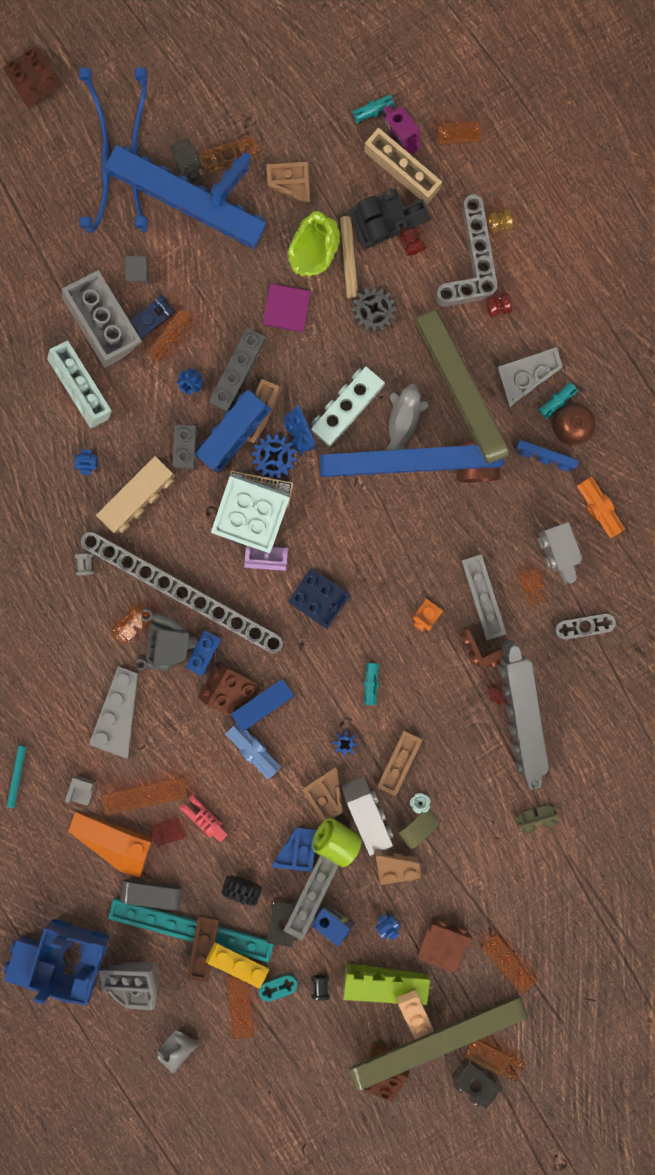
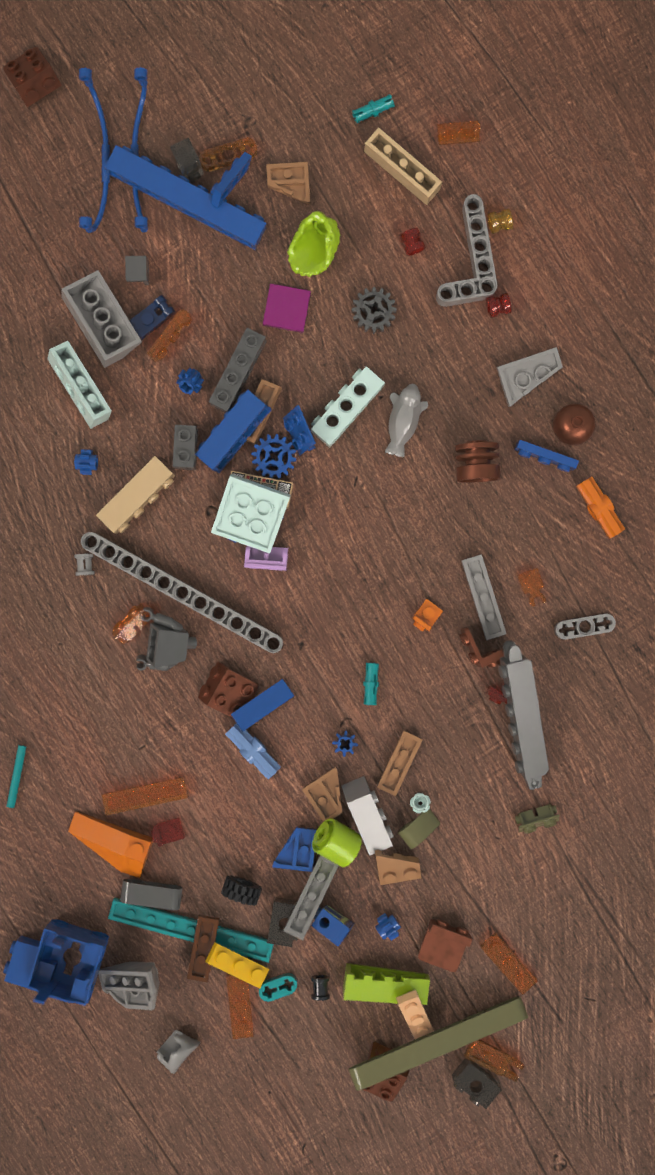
light grey panel [65,775,96,805] -> none
light grey wing [89,666,139,759] -> none
coral hinge [180,794,227,842] -> none
blue hinge [186,630,221,677] -> none
dark blue bracket [288,569,350,629] -> none
blue beam [320,445,504,477] -> none
tan axle [340,216,358,299] -> none
black plate [348,188,431,250] -> none
magenta torso [382,105,421,155] -> none
olive beam [415,309,509,464] -> none
light grey hinge [537,522,582,584] -> none
teal pin [538,382,578,419] -> none

